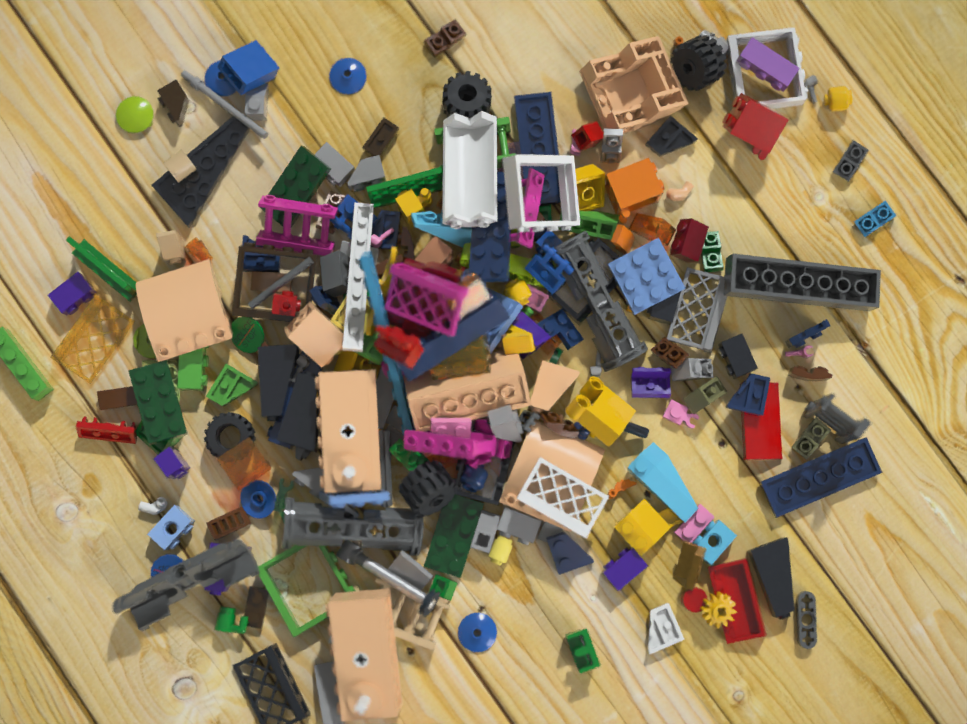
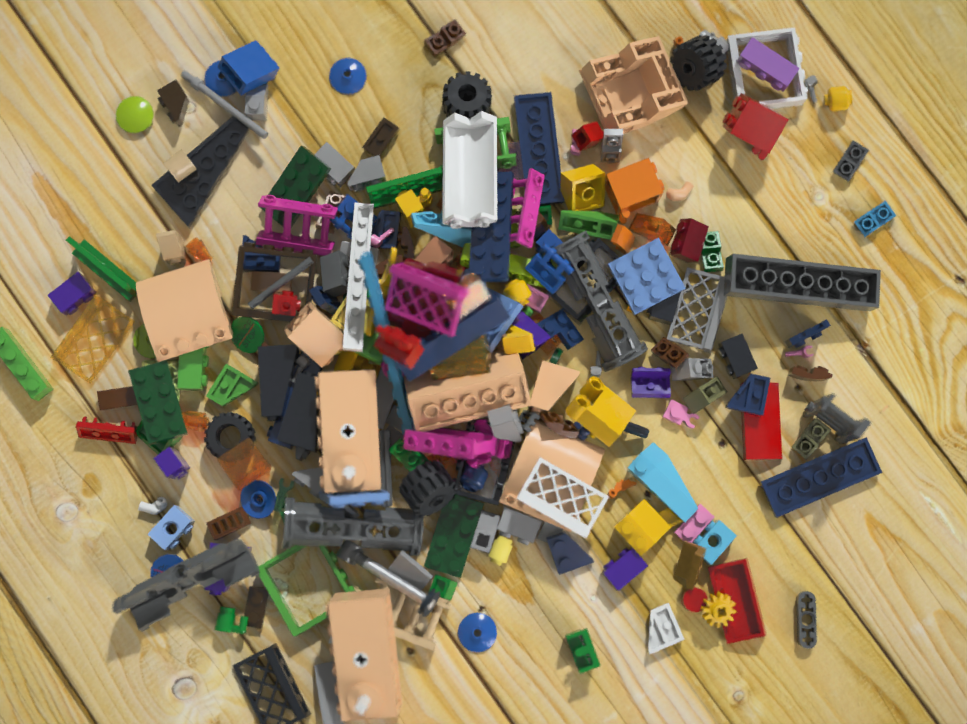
bright pink plate [430,418,471,438] -> none
white window [503,155,580,232] -> none
black wing [646,116,698,157] -> none
black slope [747,537,795,620] -> none
none -> clear orange brick [182,410,209,432]

